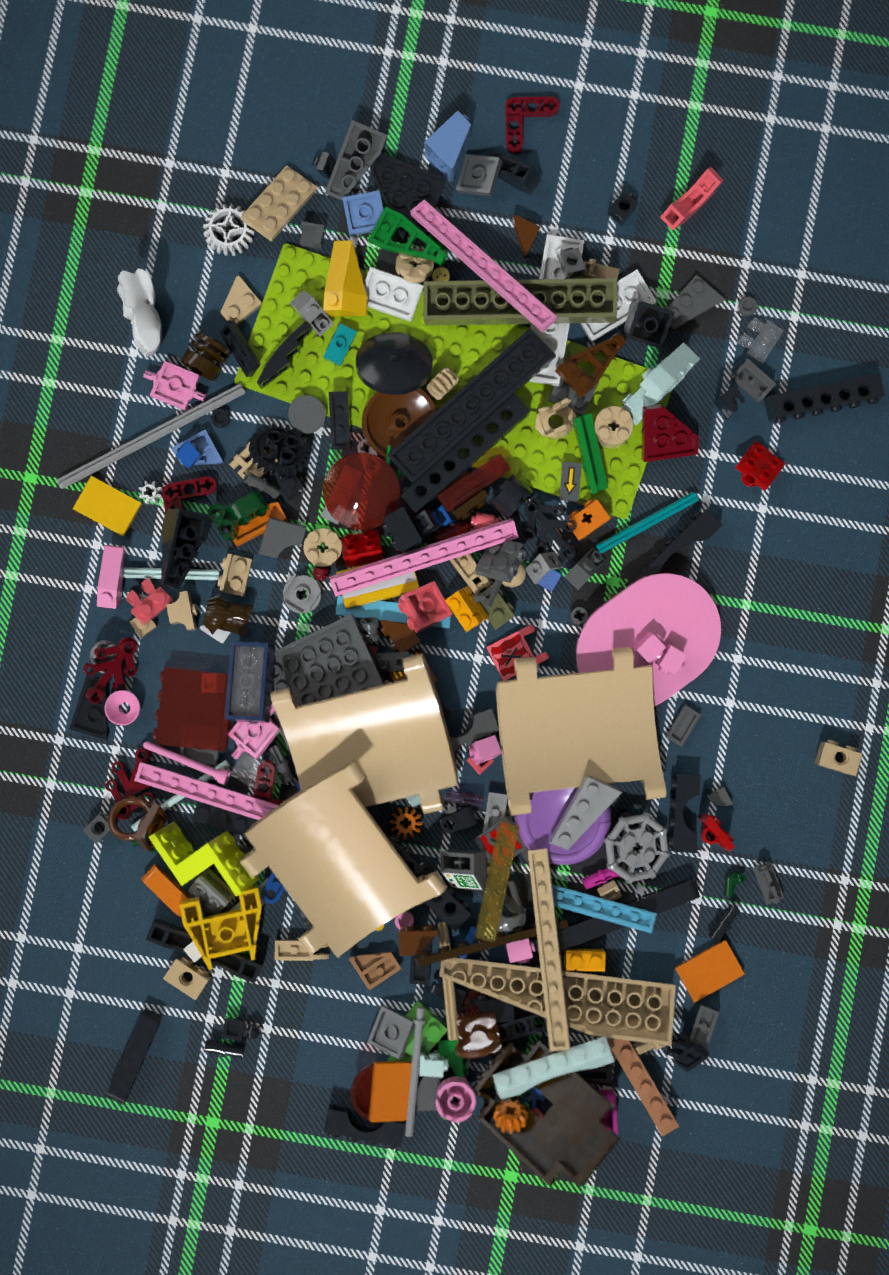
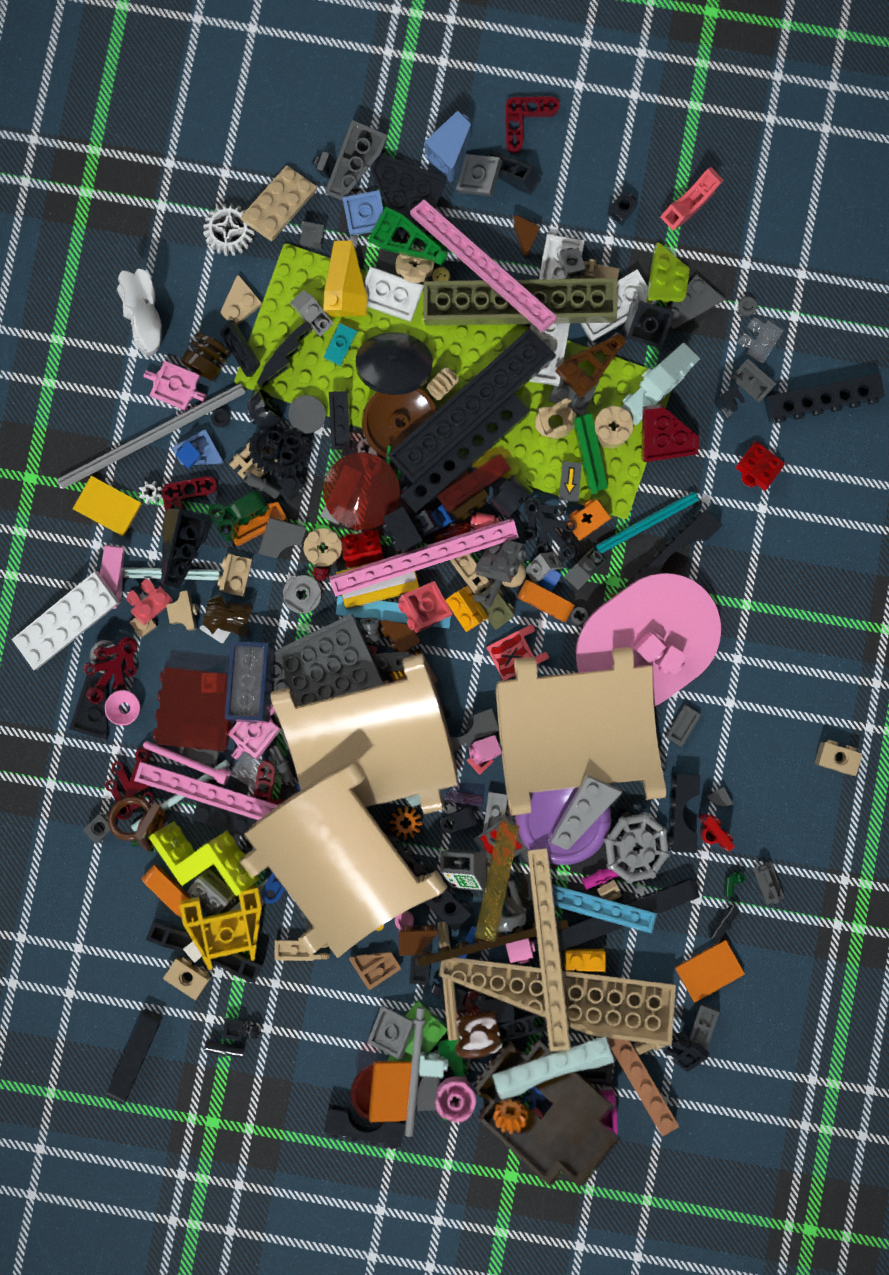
none -> white plate [12,571,120,670]
none -> black cylinder [247,389,284,428]
none -> orange beam [517,580,575,623]
none -> lime wing [646,242,690,303]

